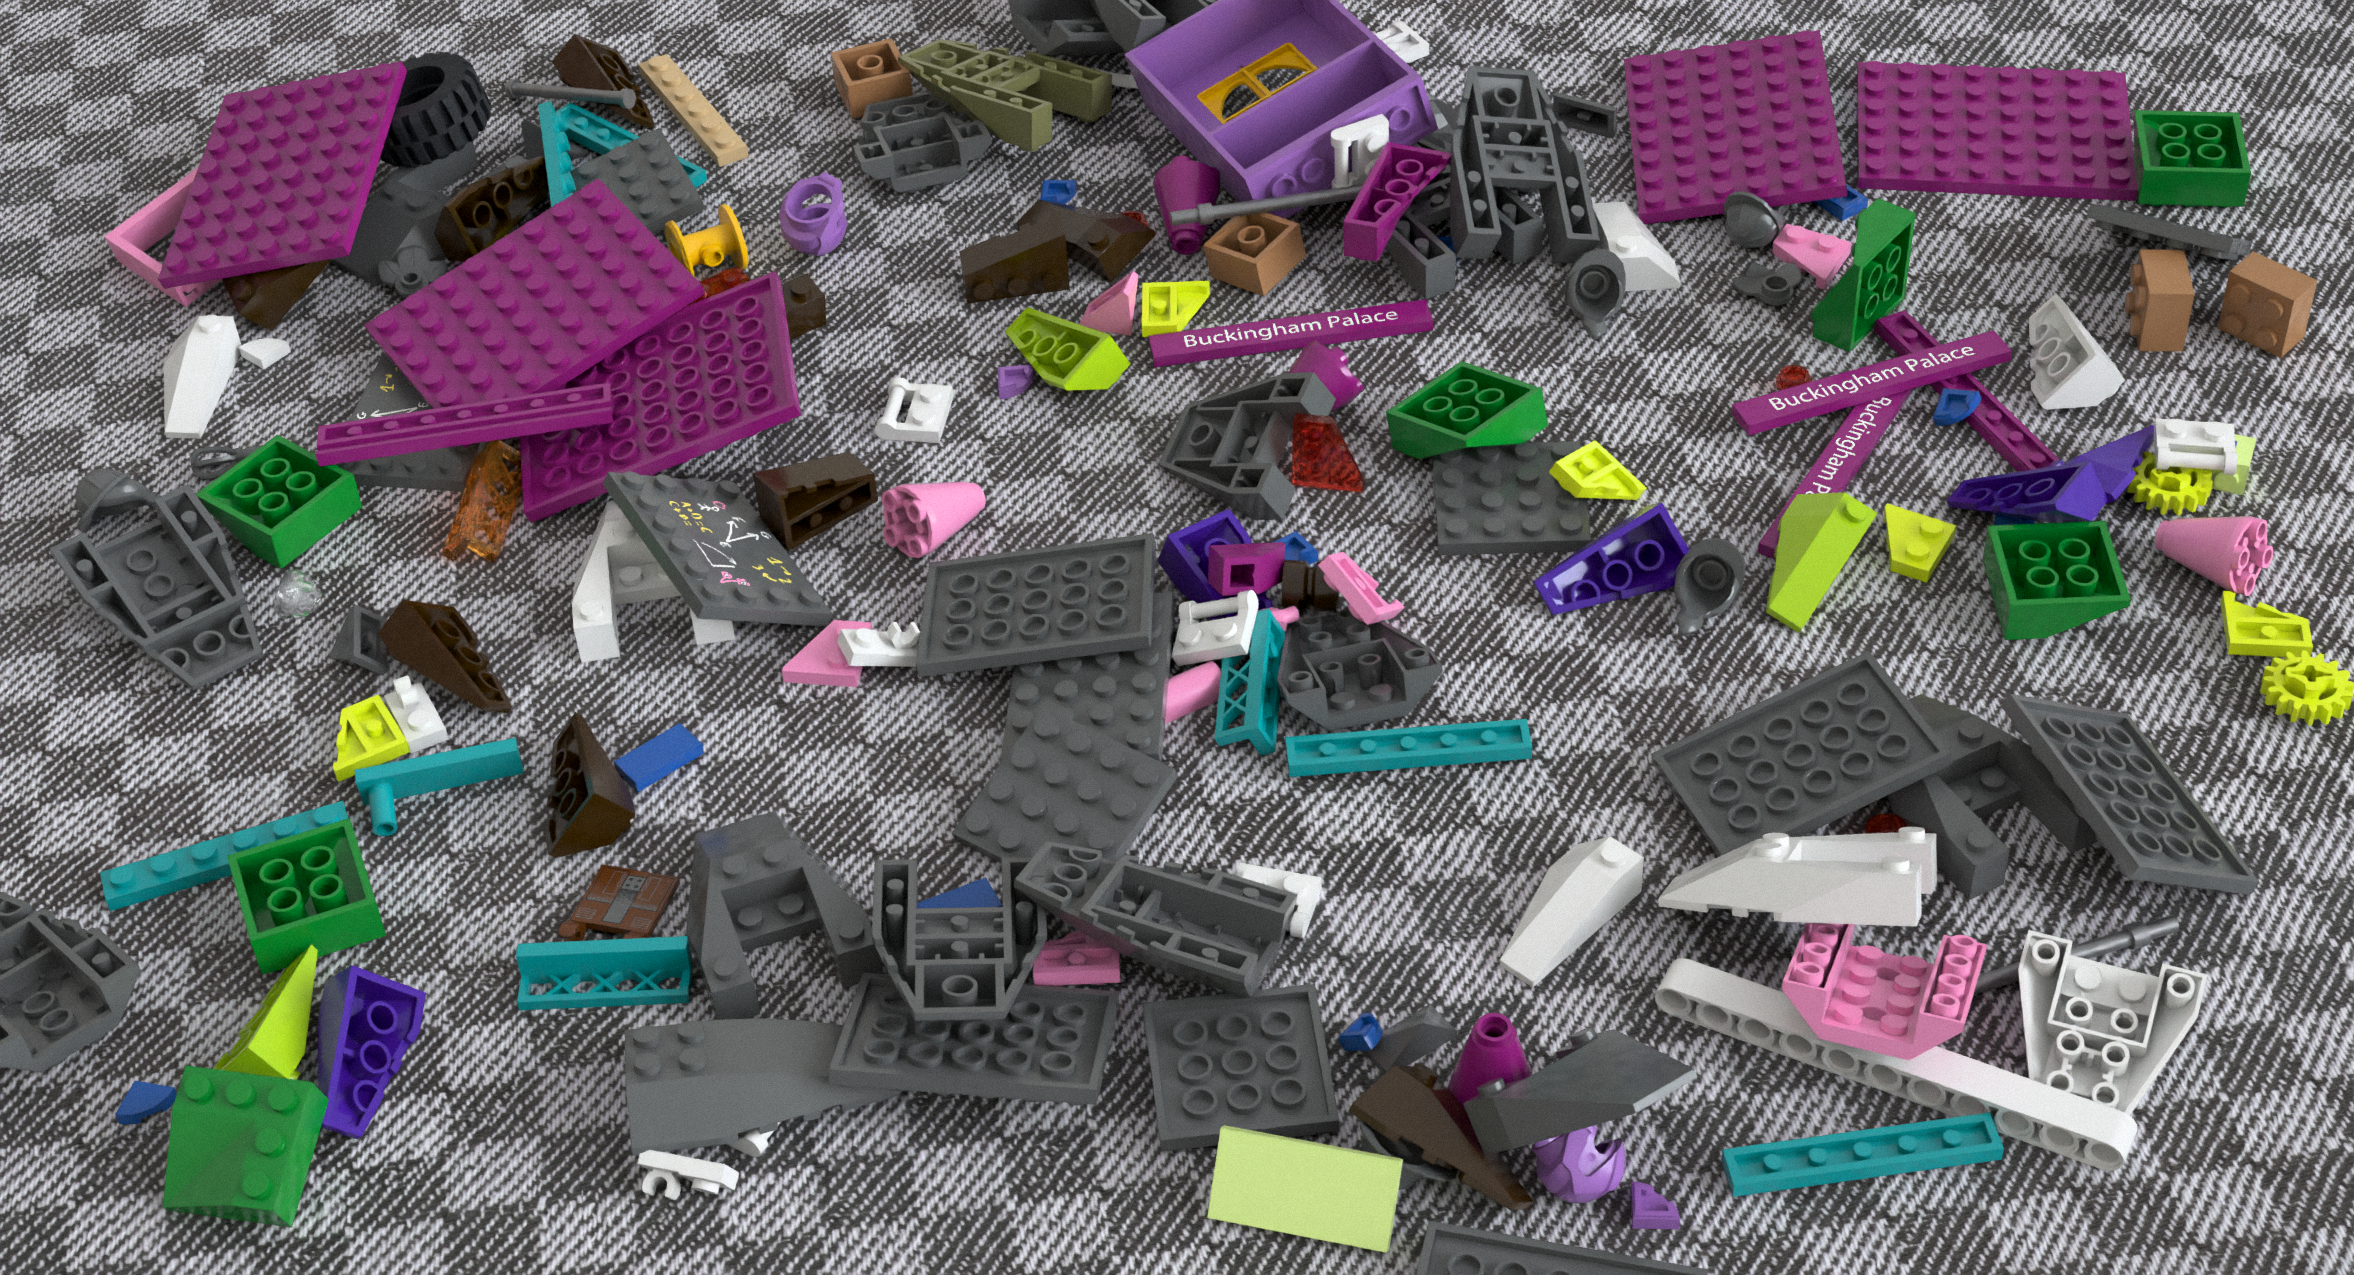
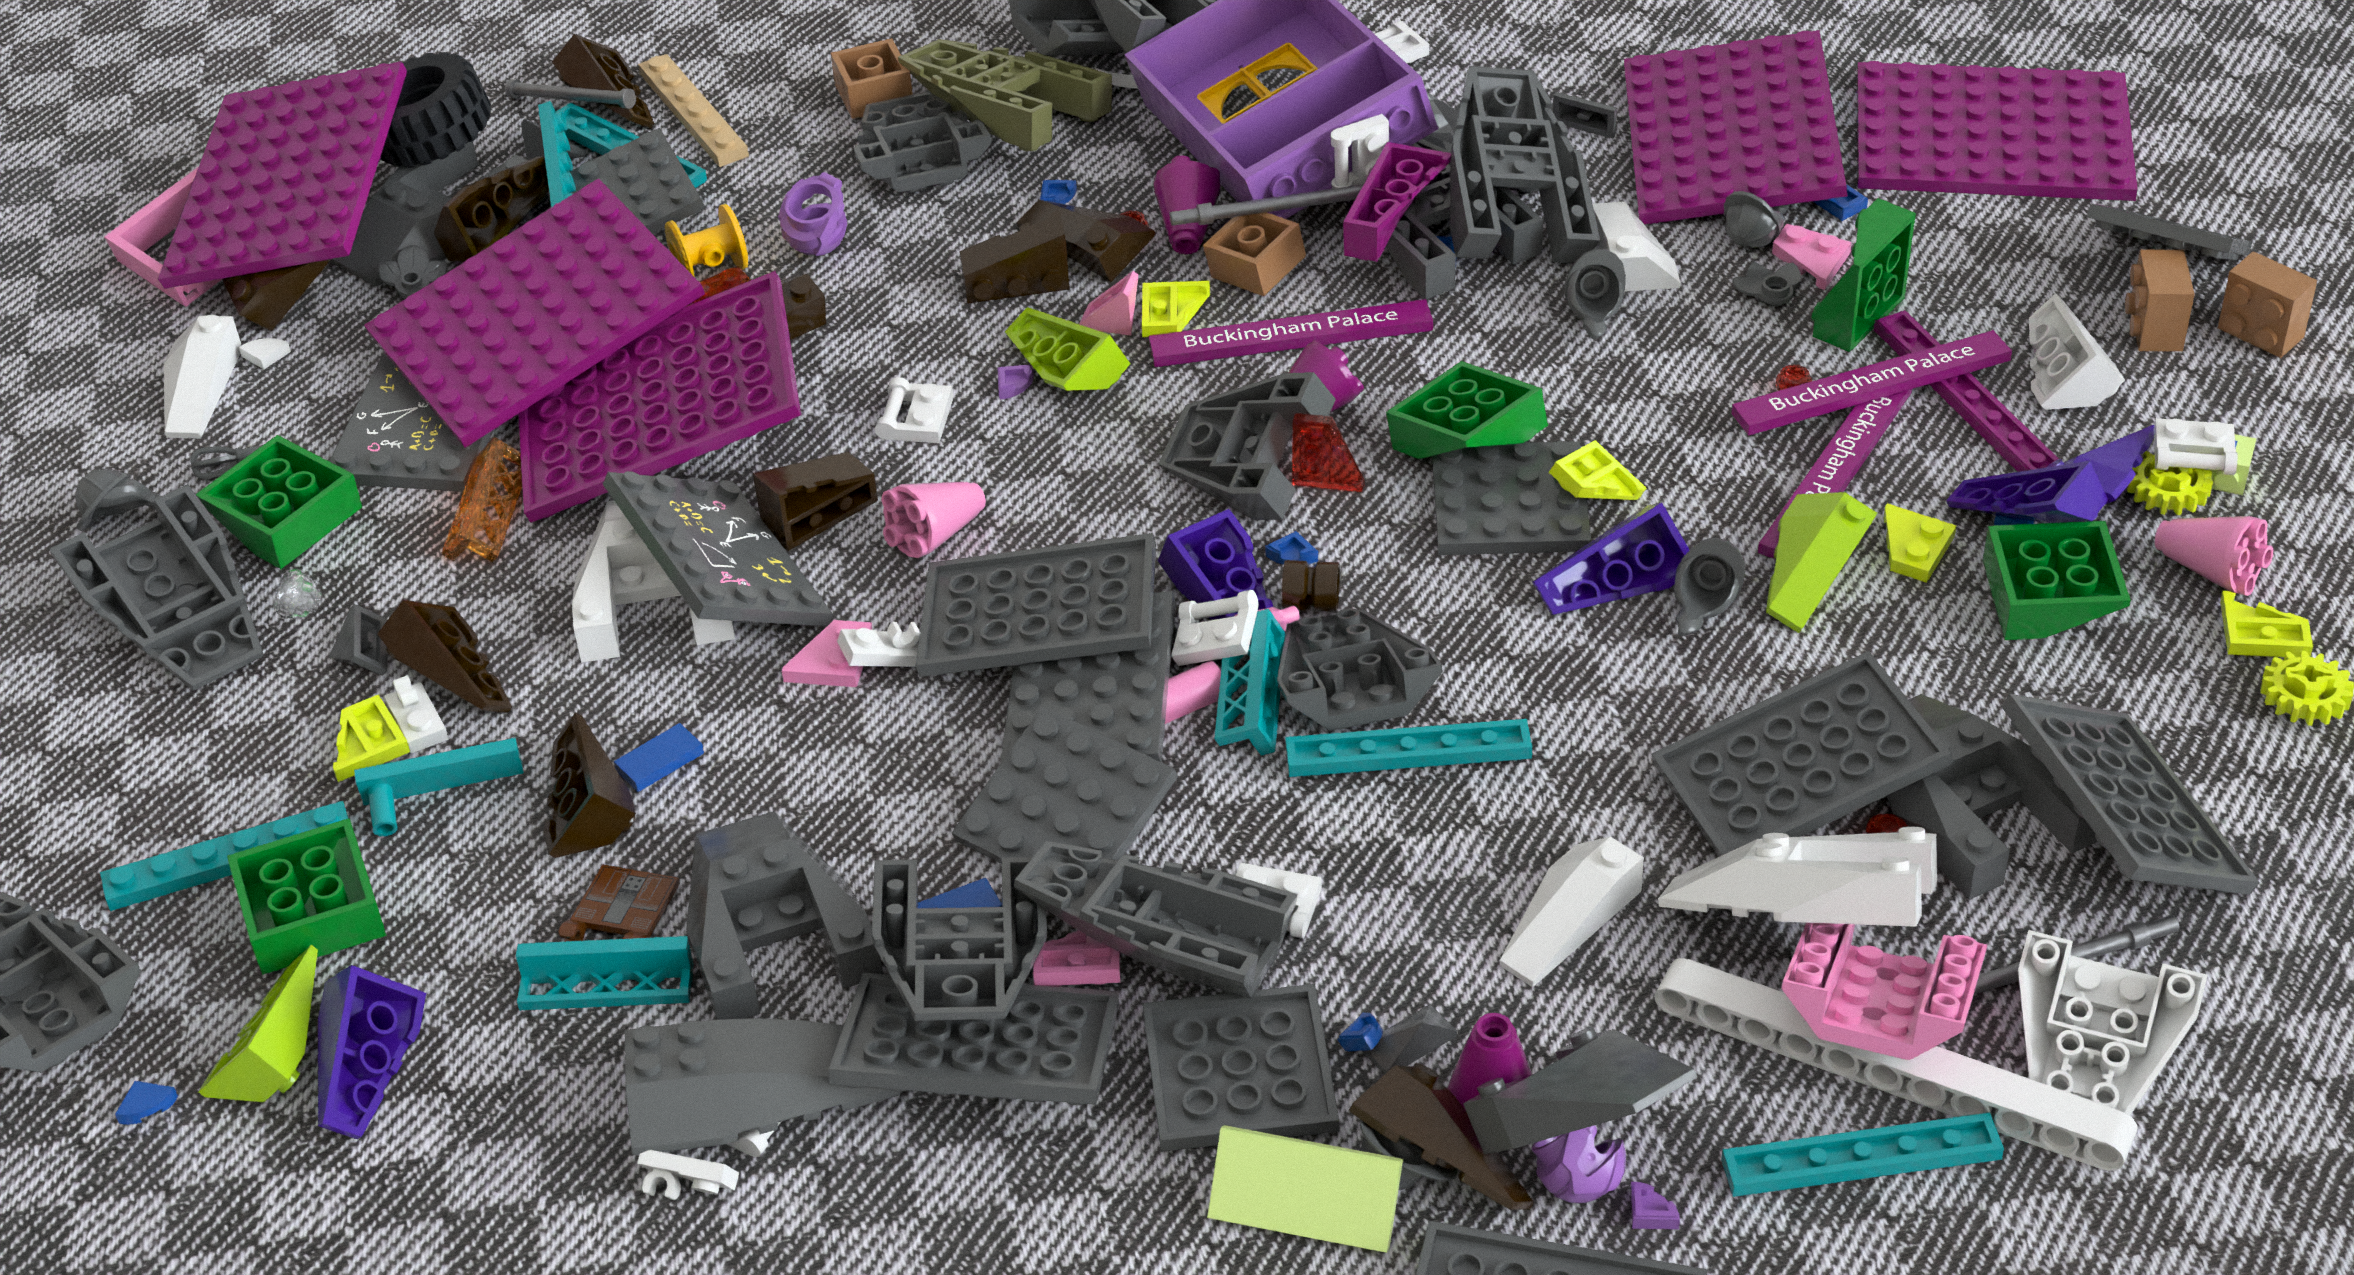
green slope [163,1065,329,1228] -> none
magenta plate [315,383,613,467] -> none
magenta slope [1208,542,1285,596] -> none
bright pink wing [1318,552,1405,625] -> none
blue tile [1932,388,1982,426] -> none
green slope [2133,110,2251,208] -> none

